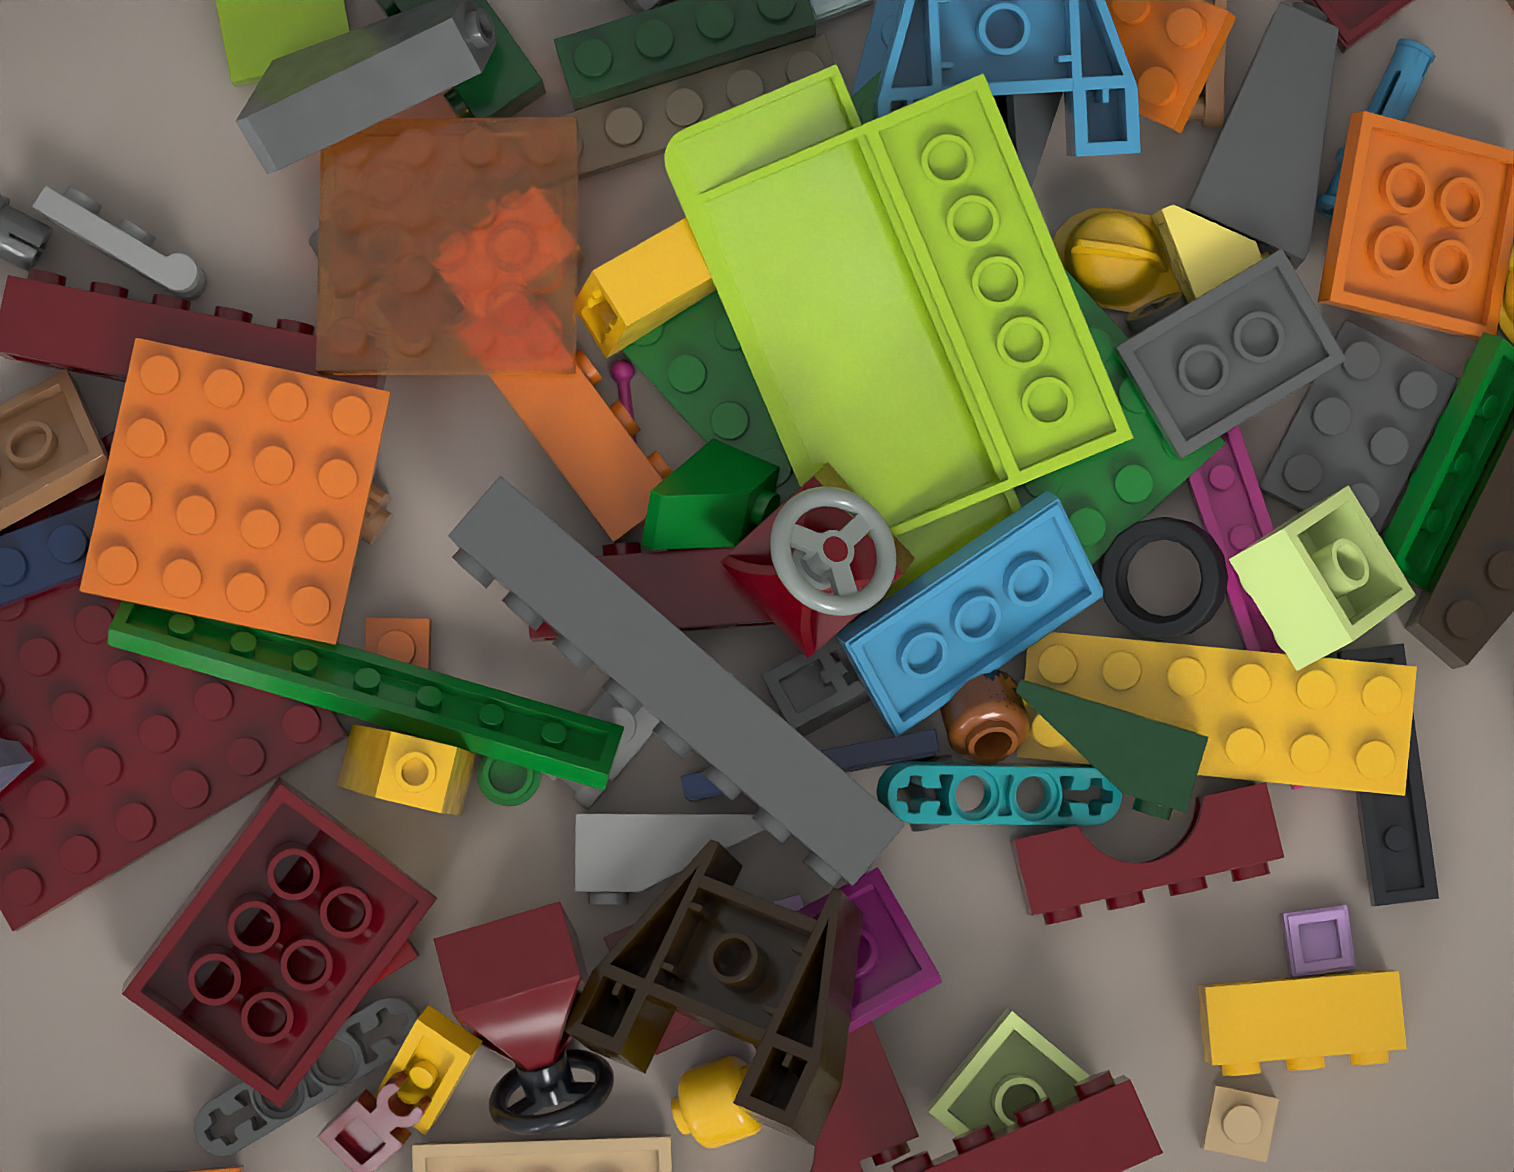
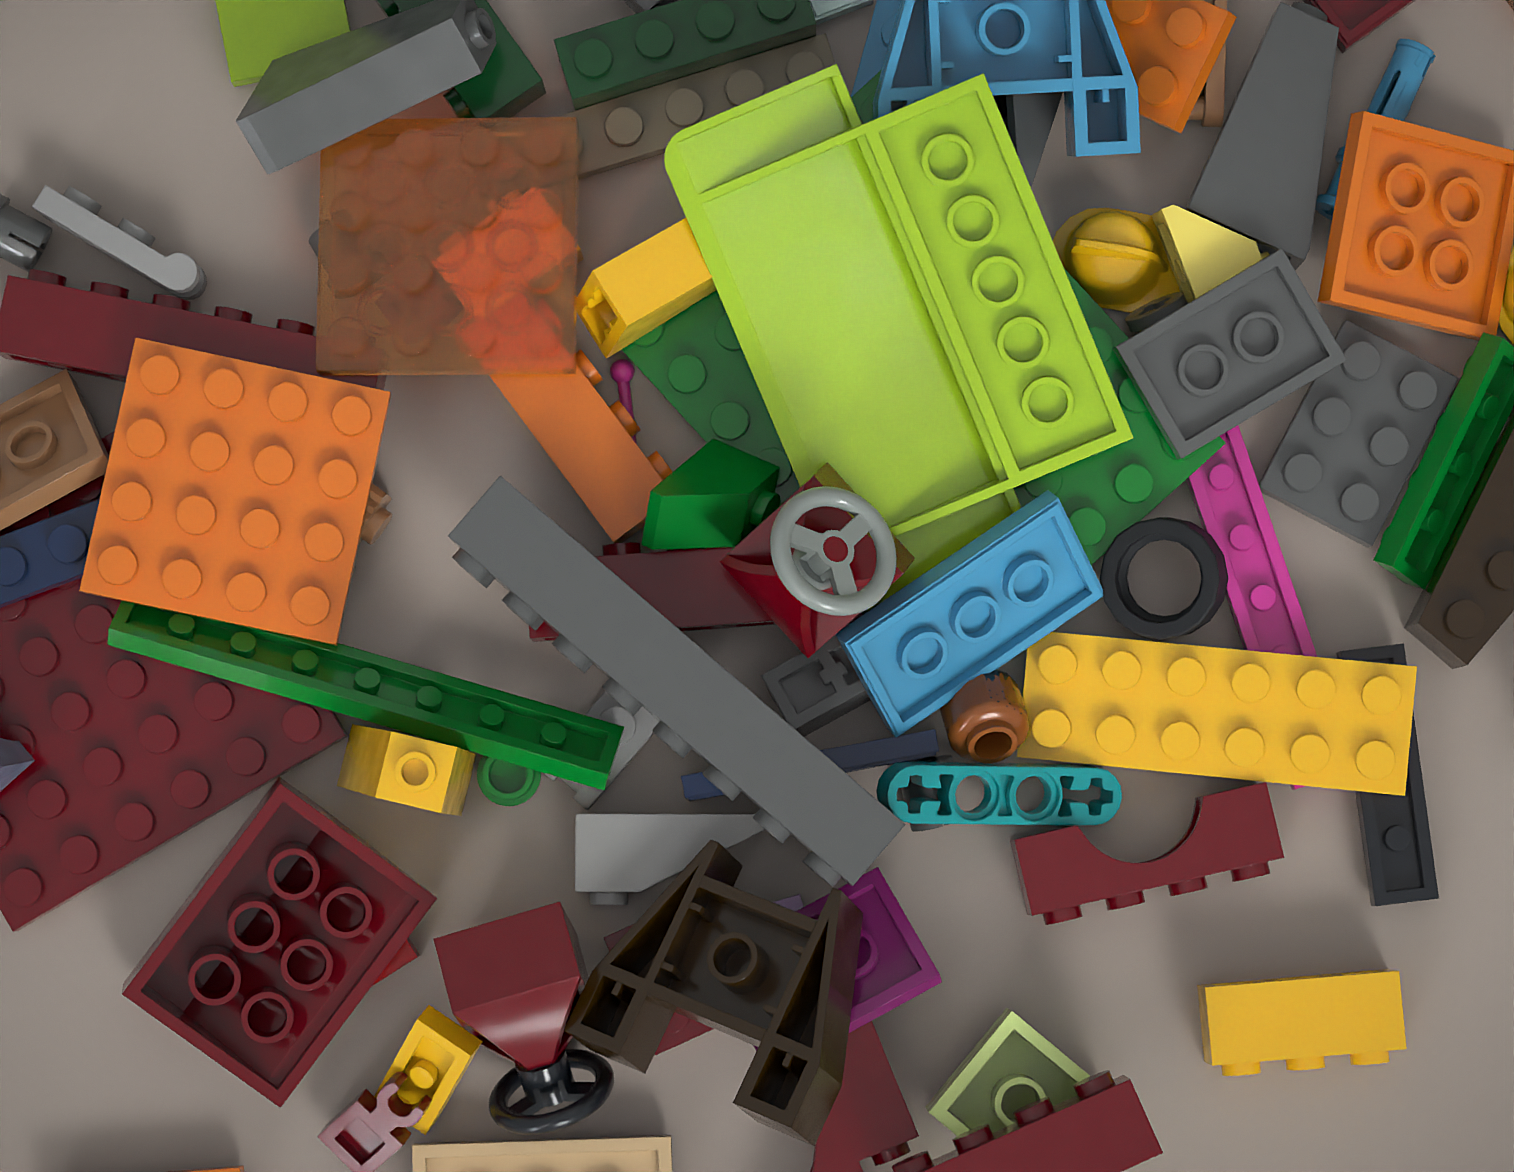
dark grey beam [194,996,420,1156] -> none
orange plate [365,617,432,670] -> none
yellow head [671,1055,763,1148] -> none
dark green slope [1016,679,1209,820] -> none
tan plate [1200,1084,1279,1162] -> none
yellowish green brick [1229,485,1416,671] -> none
lavender tile [1280,904,1356,977] -> none

